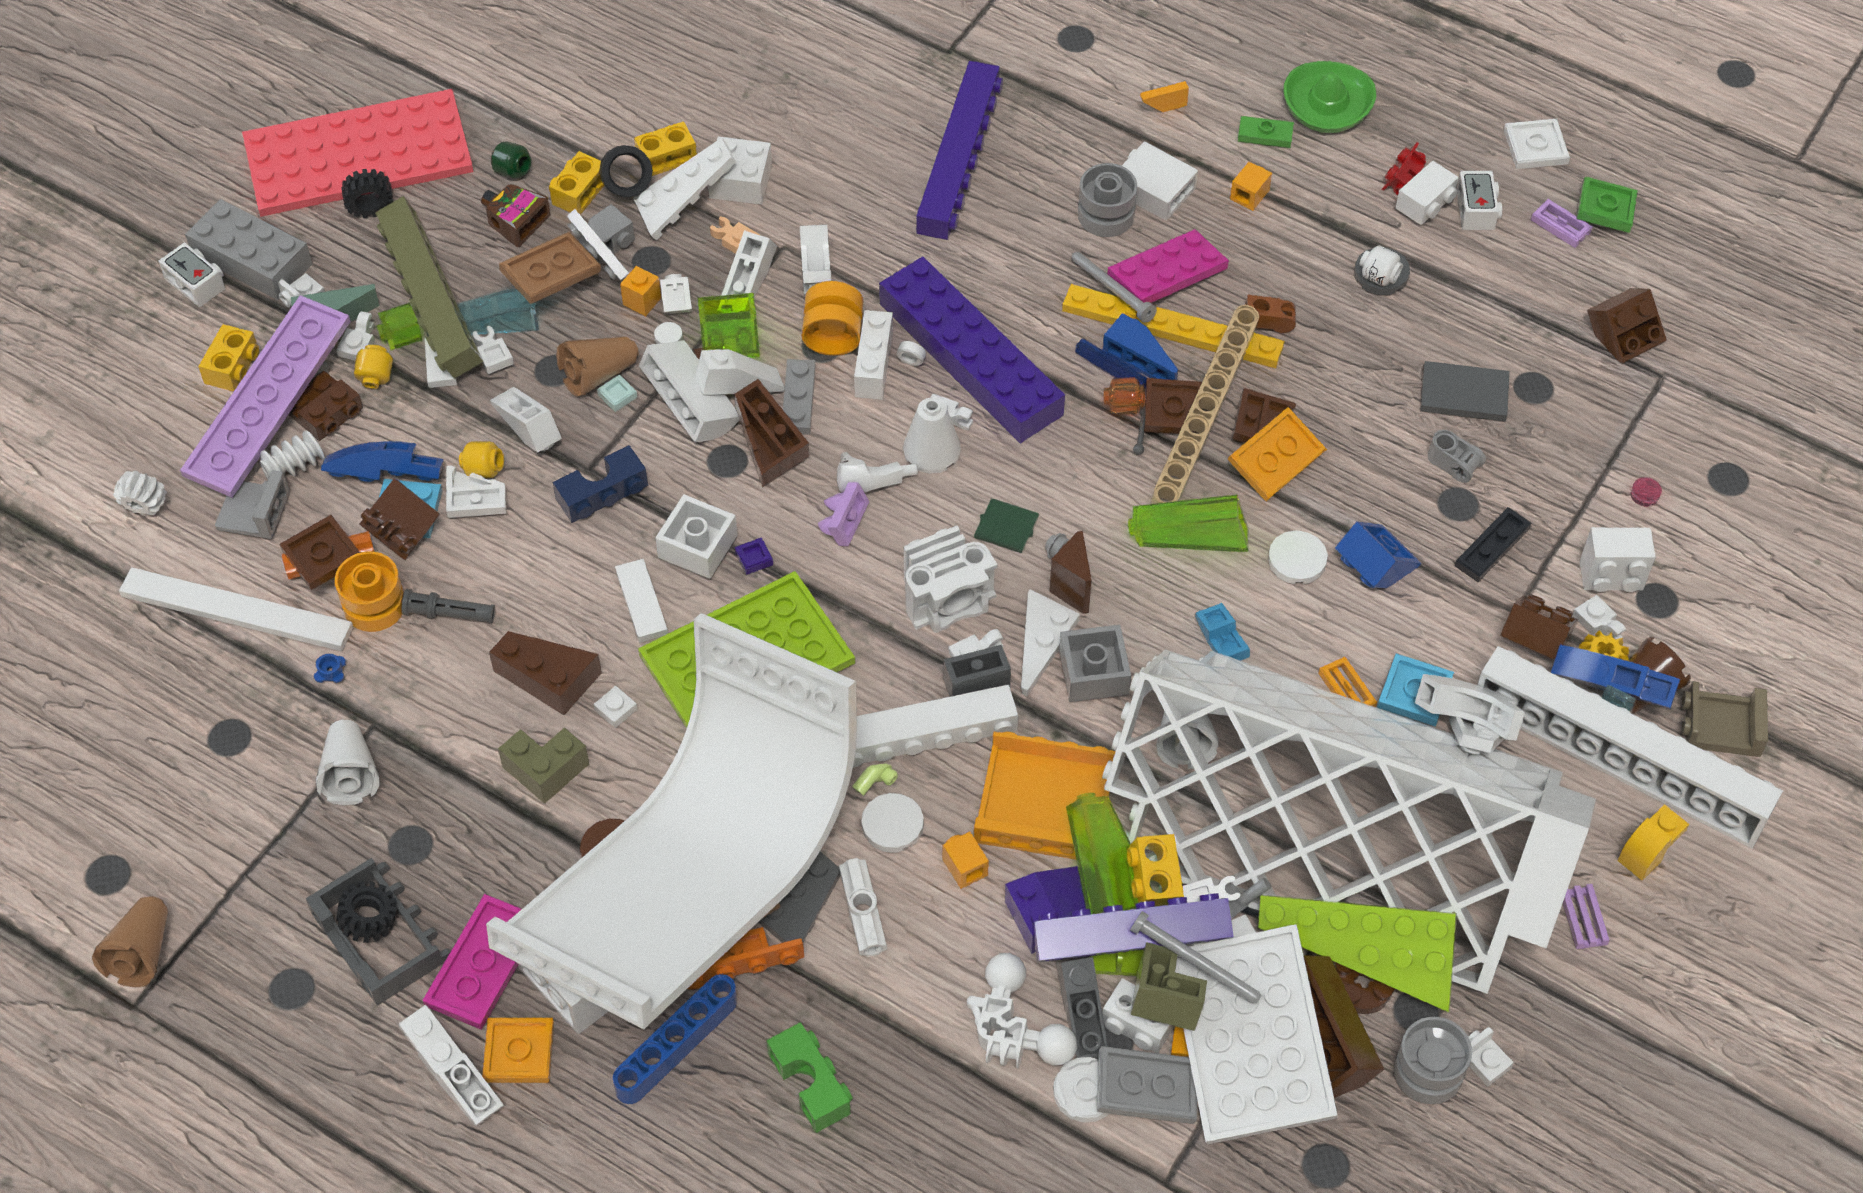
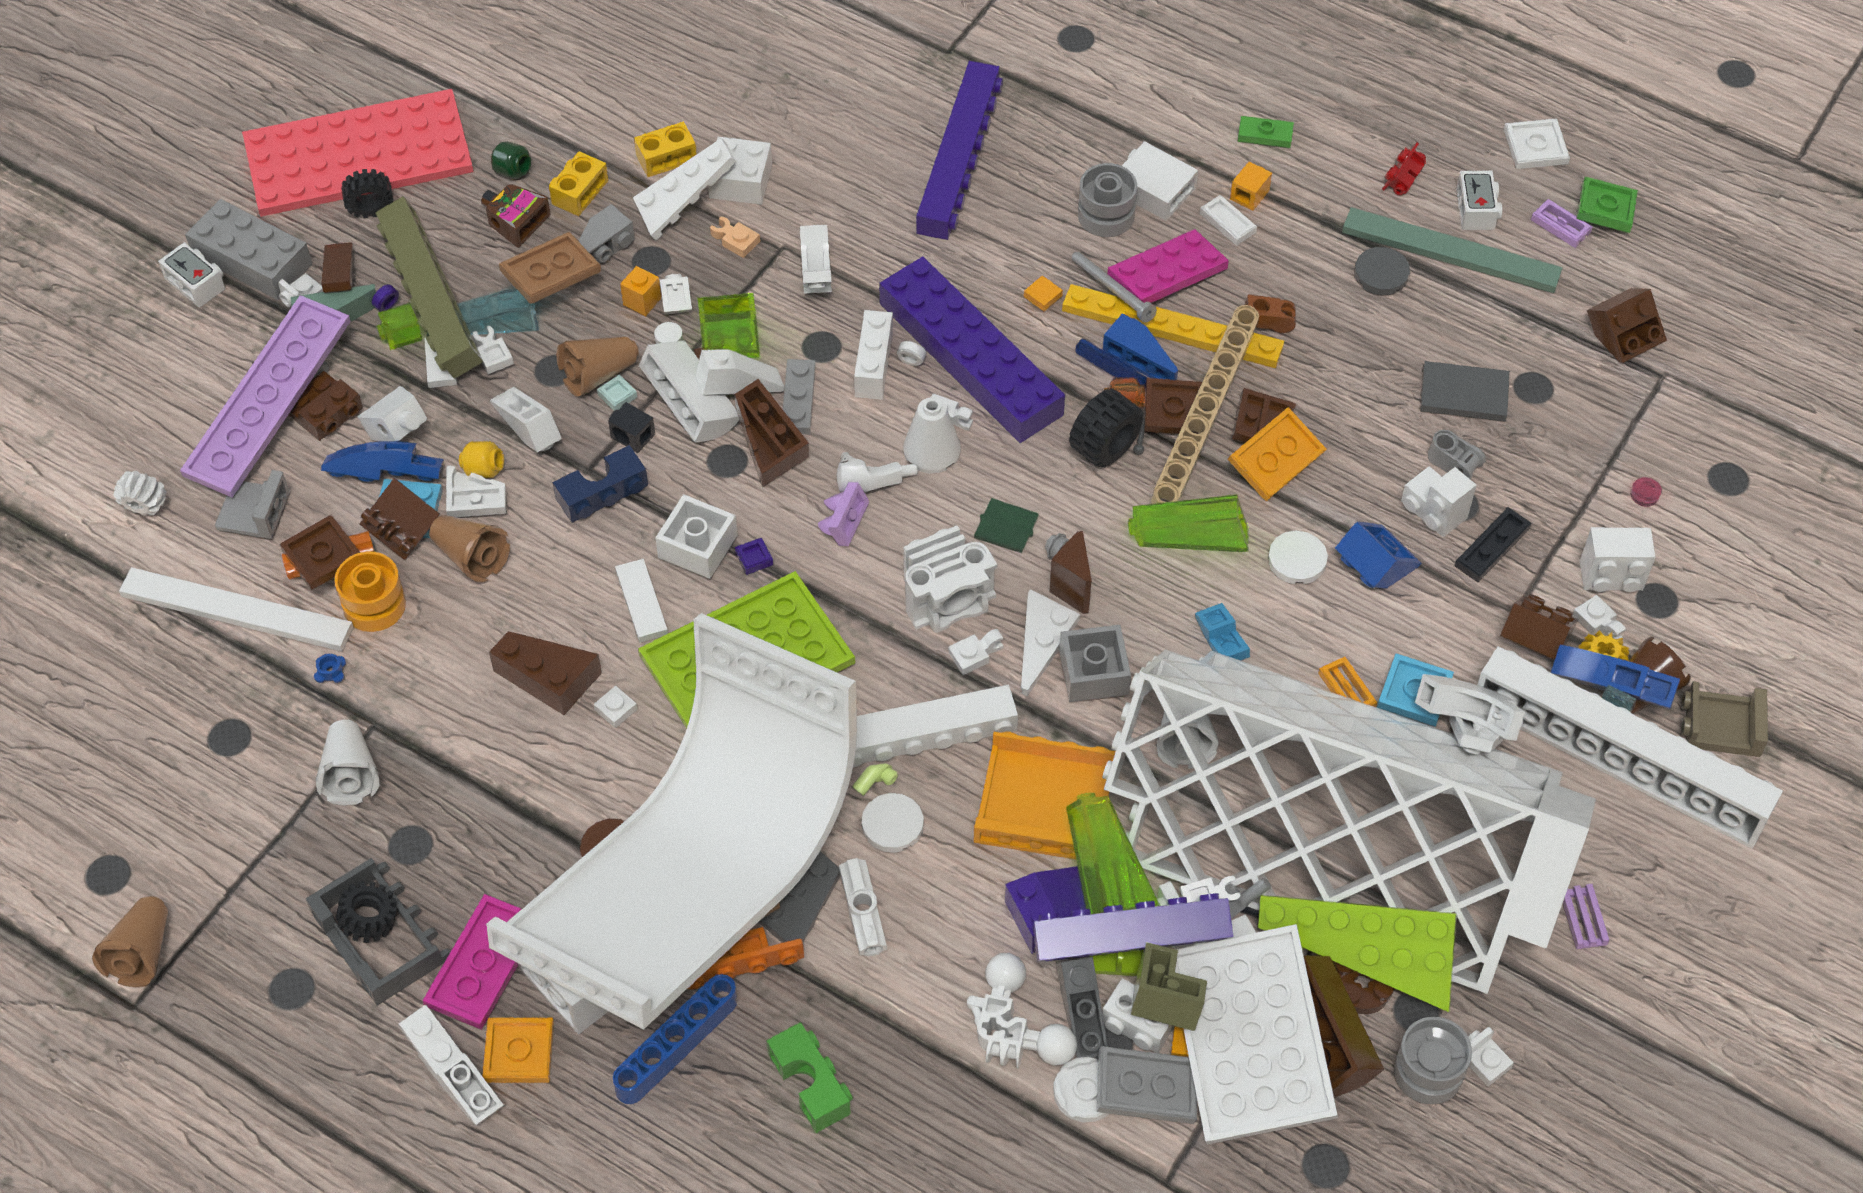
yellow brick [198,324,259,391] -> none
white piece [260,430,325,480] -> none
white plate [336,311,375,361] -> none
yellow head [354,345,393,389] -> none
dark grey pin [402,588,495,624] -> none
olive brick [498,727,589,804] -> none
plate [567,209,629,281] -> none
black tyre [599,145,653,198] -> none
white slope [717,230,777,317] -> none
light orange wheel [801,281,864,356] -> none
light orange brick [942,831,989,889] -> none
dark grey brick [943,645,1011,697] -> none
yellow brick [1127,834,1184,906] -> none
light grey bar [1130,911,1261,1003] -> none
light orange tile [1140,81,1189,112] -> none
bright green hat [1283,61,1376,133] -> none
white head [1359,246,1403,287] -> none
white brick [1396,161,1459,225] -> none
yellow brick [1617,804,1689,881] -> none
none -> reddish brown tile [321,242,354,293]
none -> white torso [357,386,427,442]
none -> dark purple tile [371,284,399,312]
none -> medium nougat cone [429,515,510,582]
none -> black brick [608,402,655,453]
none -> light orange tile [1024,275,1063,311]
none -> black tyre [1069,388,1144,468]
none -> white tile [1200,195,1257,246]
none -> sand green tile [1342,207,1563,293]
none -> white brick [1401,466,1476,537]

